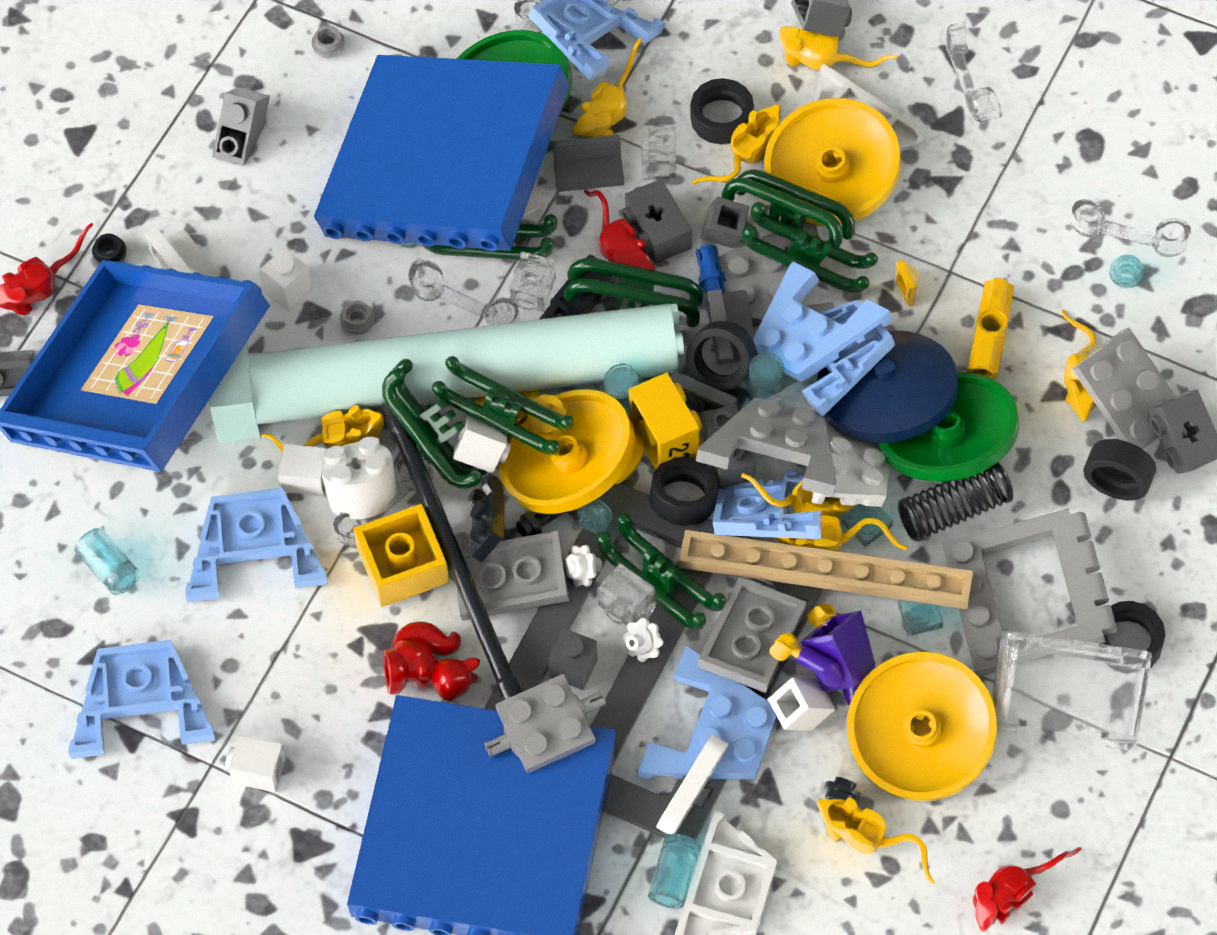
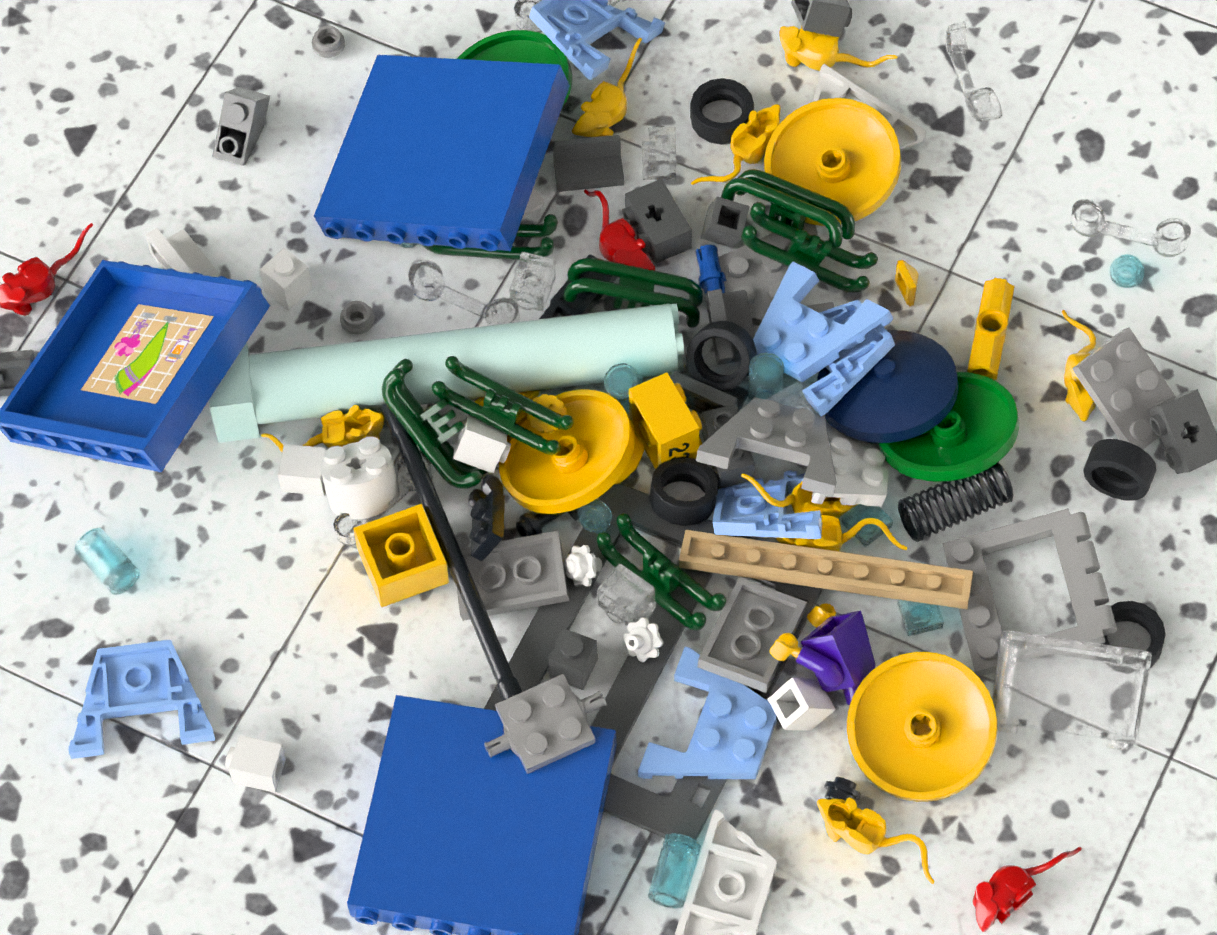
black plate [92,233,127,264] -> none
light blue wing [185,488,328,602] -> none
red animal [383,621,480,701] -> none
white beam [656,734,729,837] -> none

